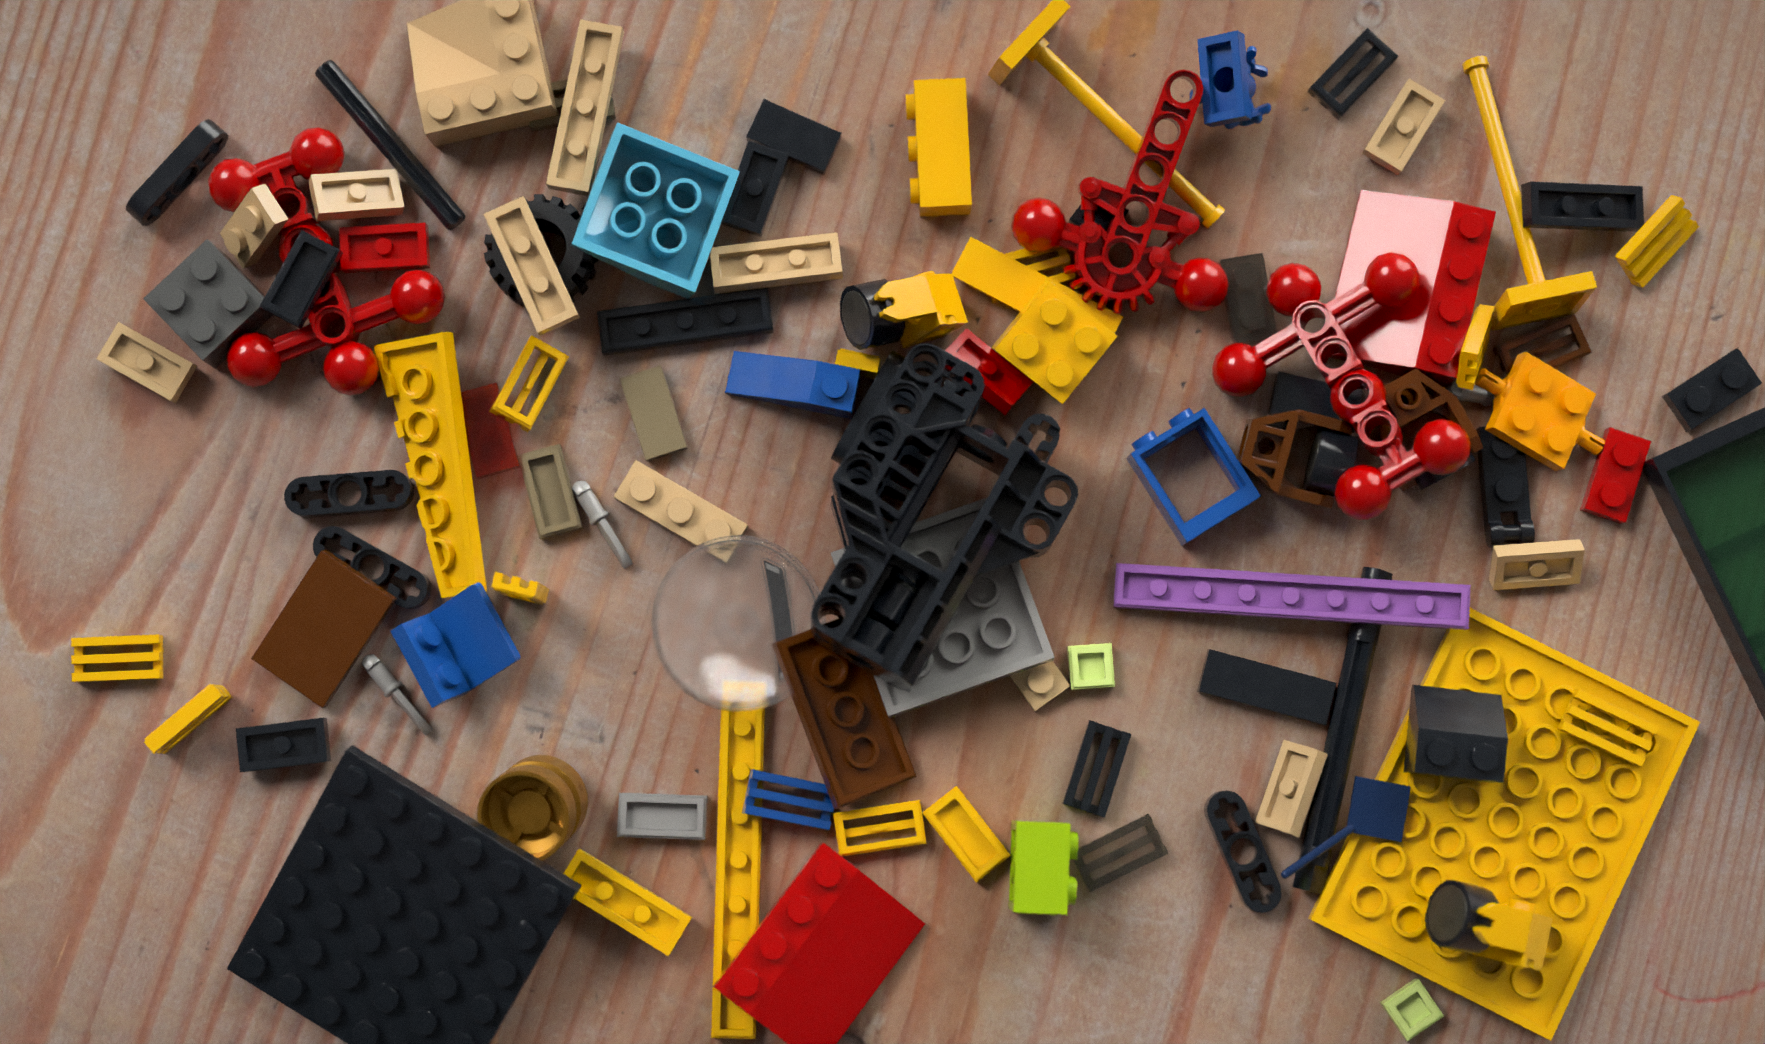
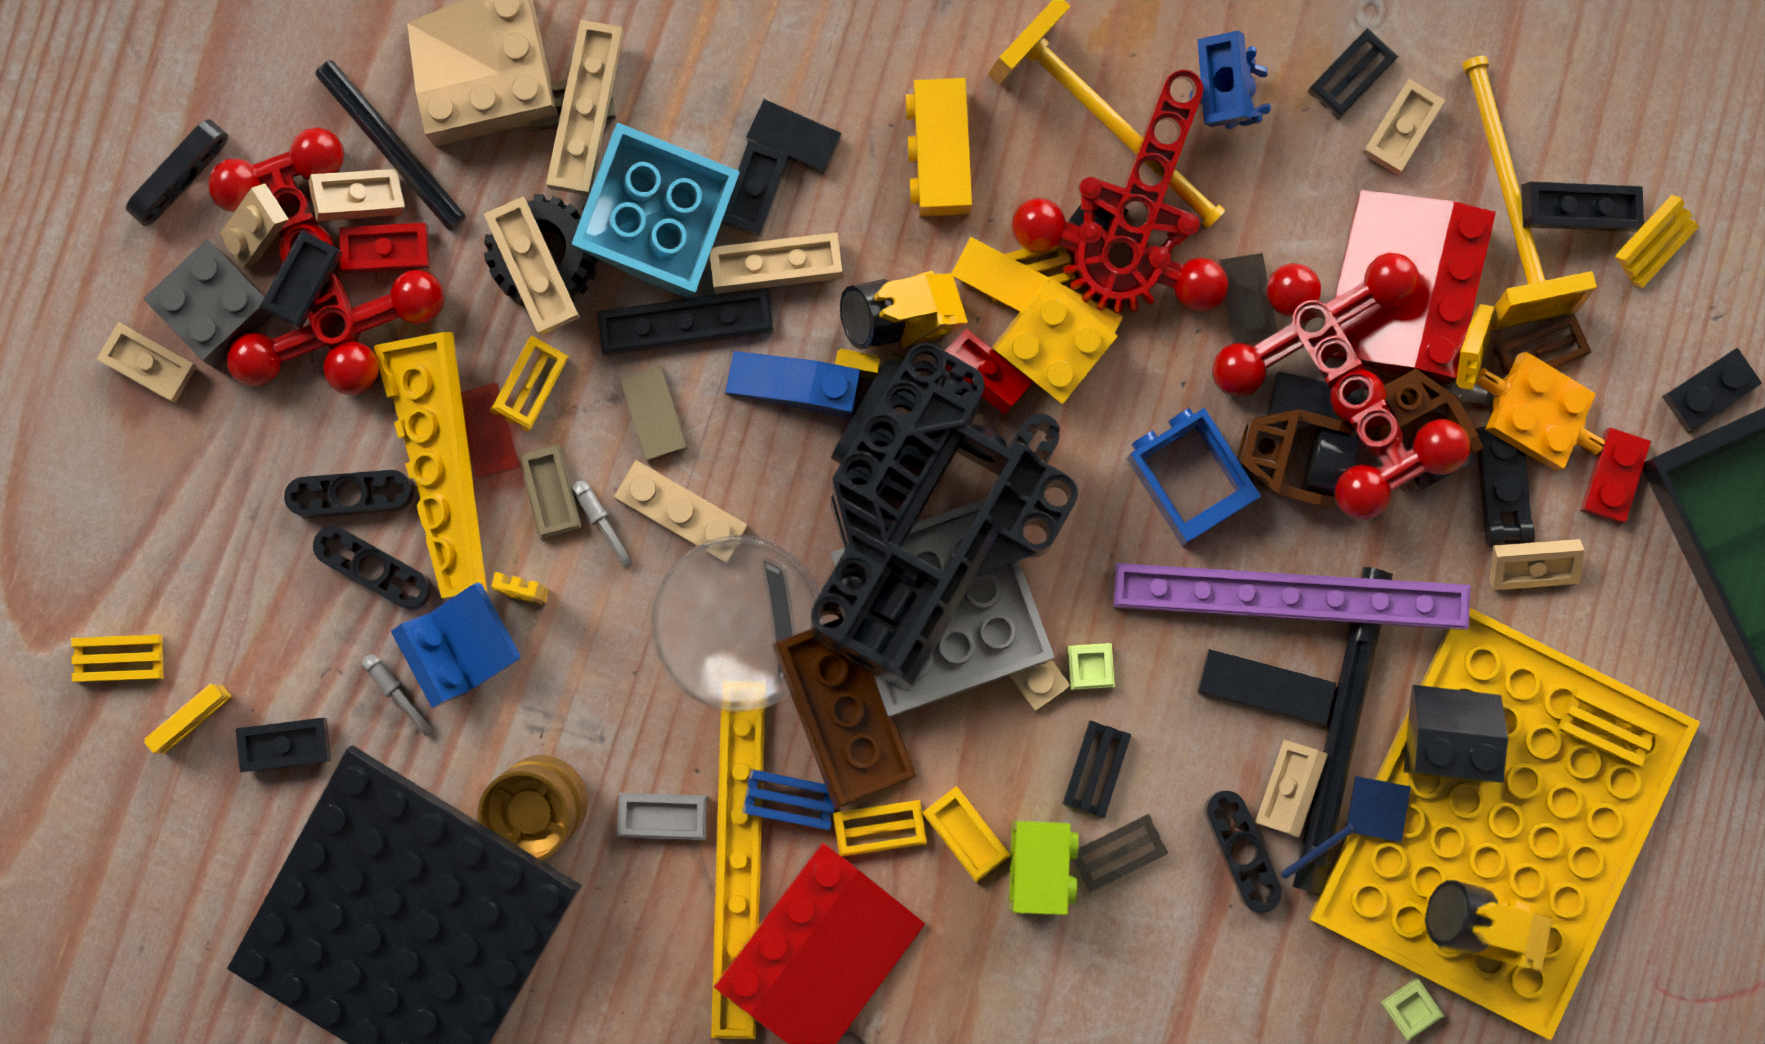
reddish brown tile [251,549,397,708] -> none
yellow plate [563,848,693,956] -> none

